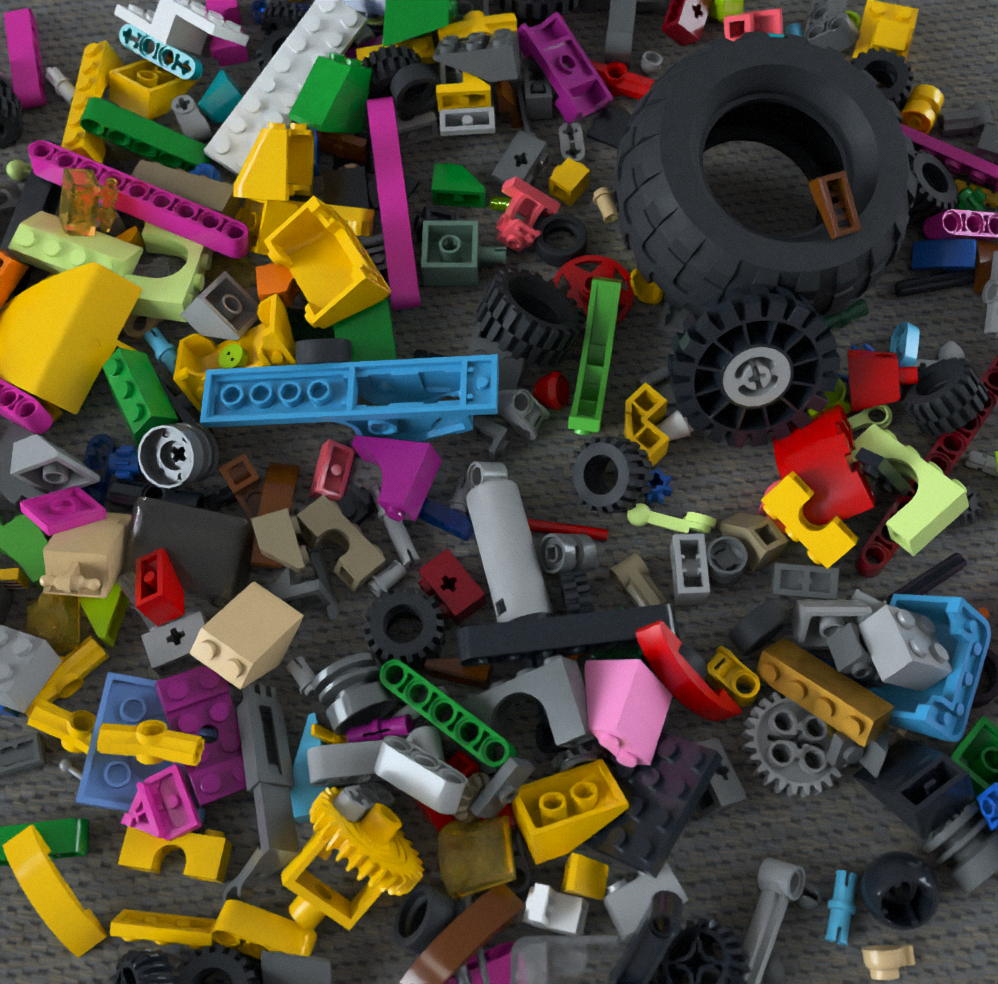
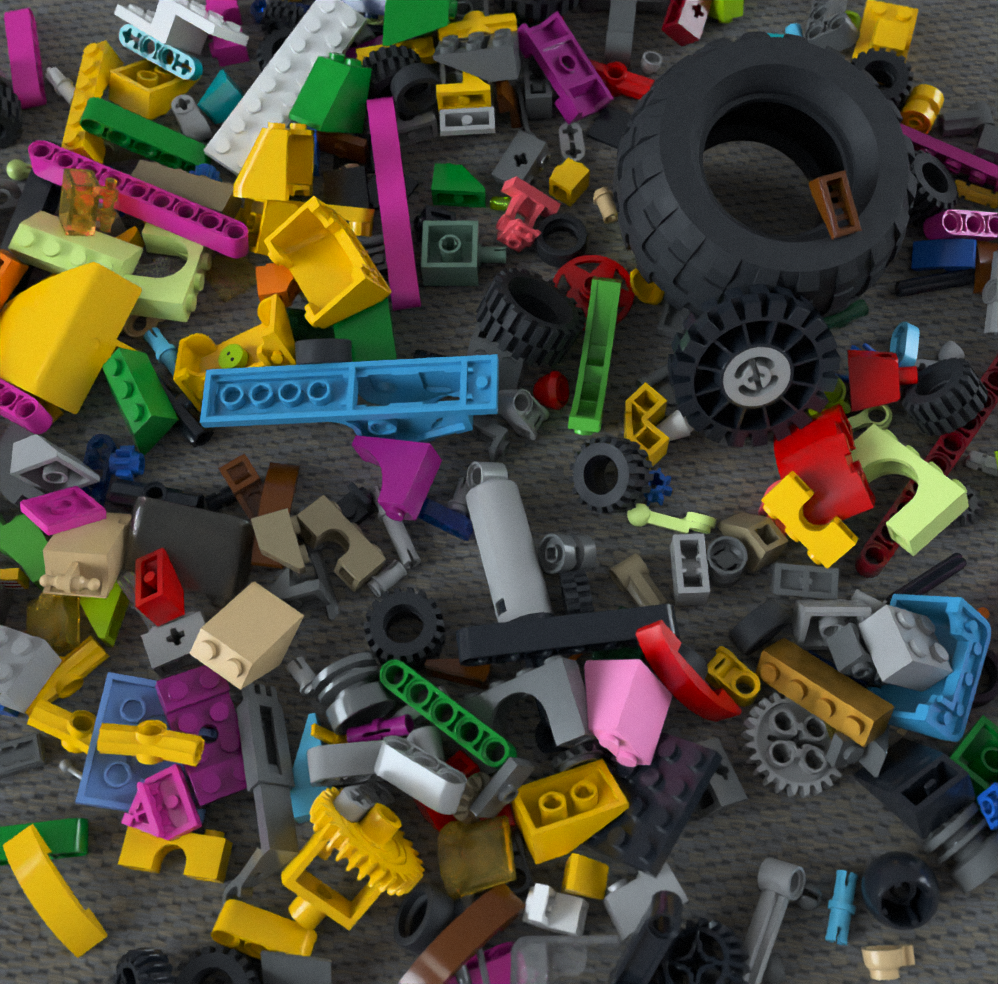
yellow plate [110,909,217,949] -> none
dark grey wheel [138,422,219,488] -> none
light grey slope [180,271,259,341] -> none
coral slope [308,439,355,502] -> none
dark red brick [418,548,486,625] -> none
red bar [527,518,608,541] -> none
coral brick [724,8,783,41] -> none
black plate [855,447,912,497] -> none
green gear [952,186,987,212] -> none

